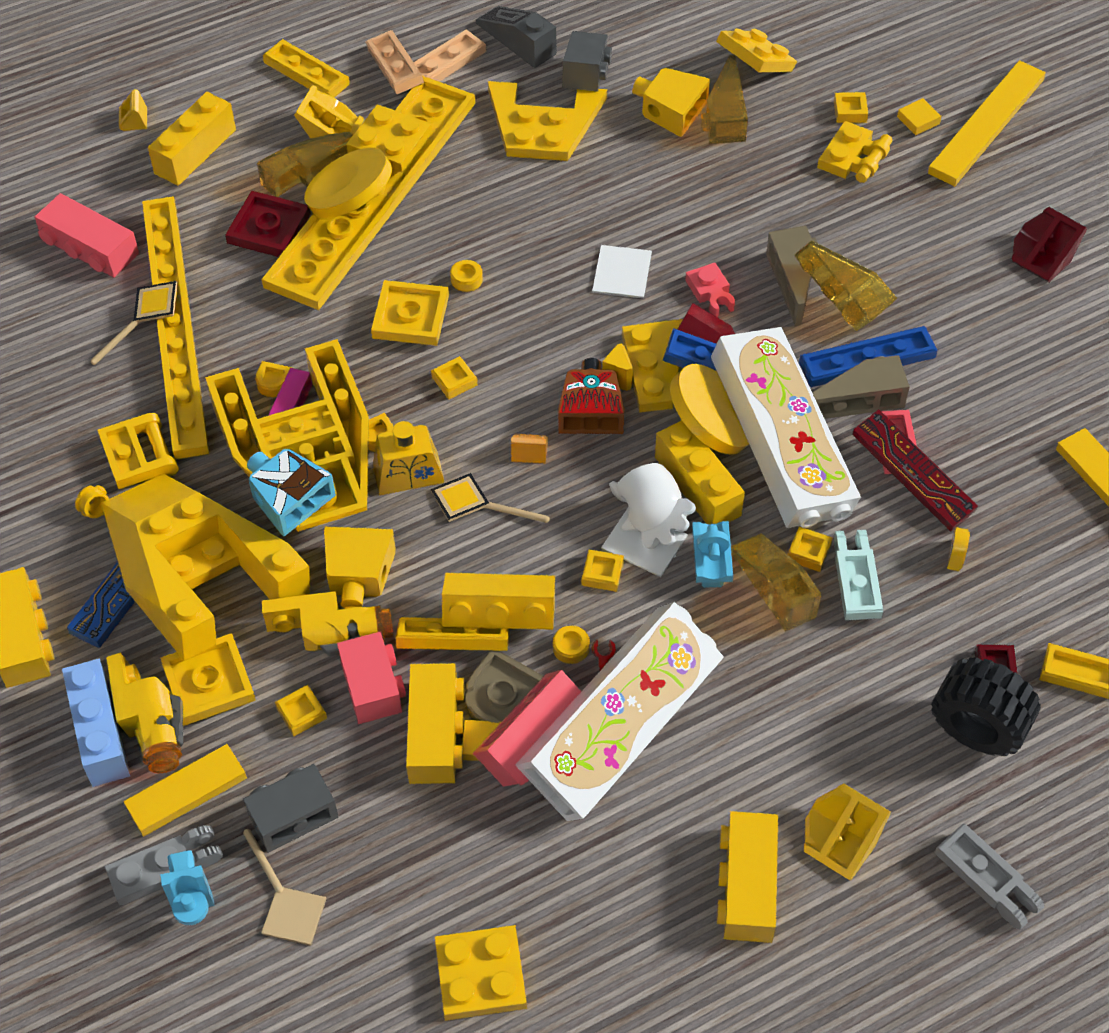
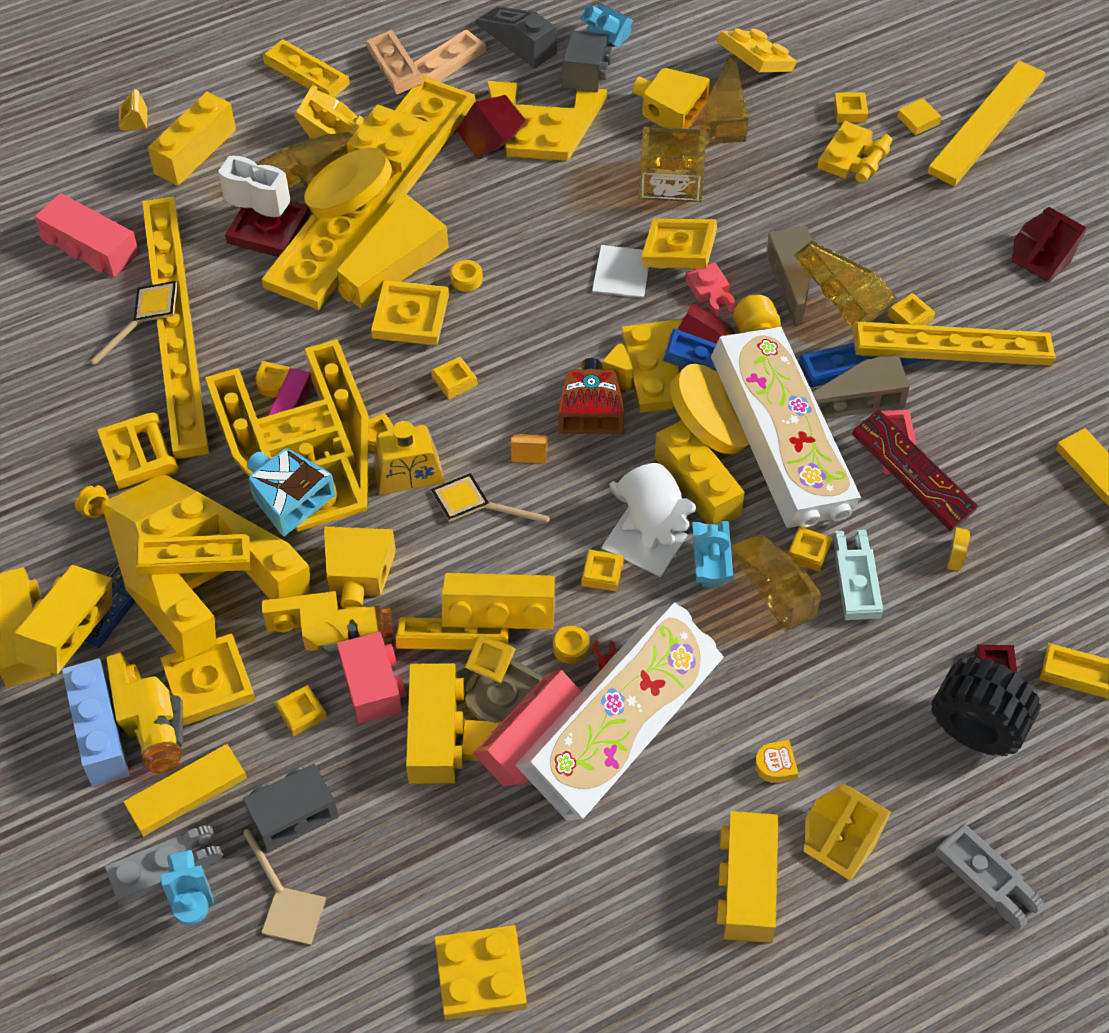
none -> yellow brick [12,565,112,675]
none -> yellow tile [136,534,251,575]
none -> white brick [218,156,290,217]
none -> yellow slope [337,193,449,310]
none -> dark red slope [456,95,528,160]
none -> yellow tile [464,633,516,683]
none -> medium azure hips [580,3,634,48]
none -> clear yellow brick [639,127,706,202]
none -> yellow plate [641,218,717,270]
none -> yellow head [733,295,781,333]
none -> yellow tile [755,740,799,783]
none -> yellow tile [852,322,1056,366]
none -> yellow tile [887,293,935,325]

